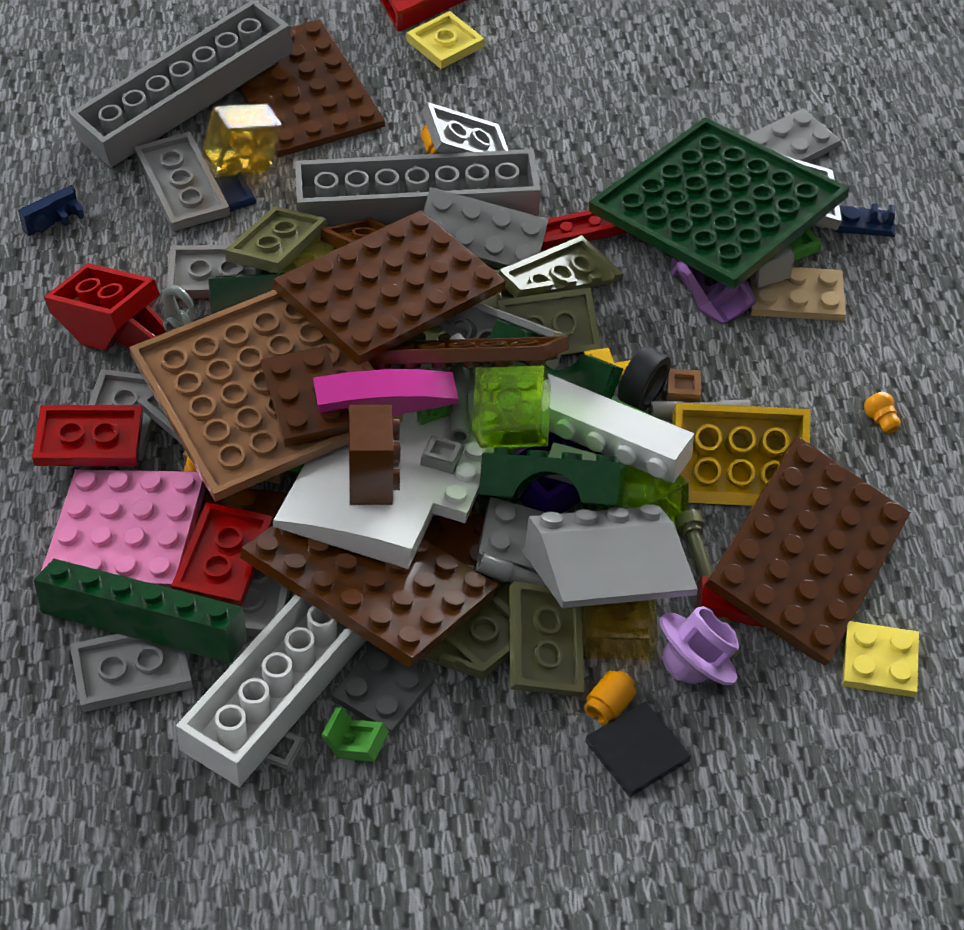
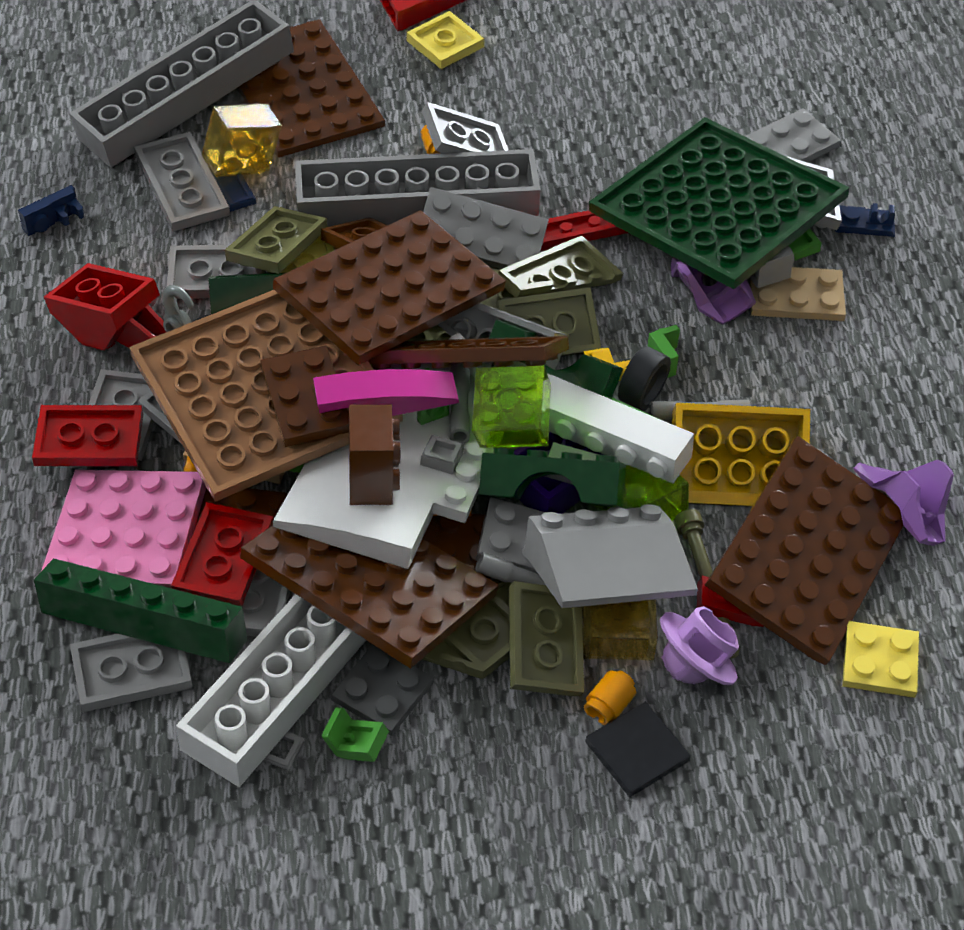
medium nougat plate [667,369,701,402] -> none
light orange piece [864,392,901,434] -> none
none -> bright green bracket [647,325,680,378]
none -> medium lavender piece [854,460,954,546]

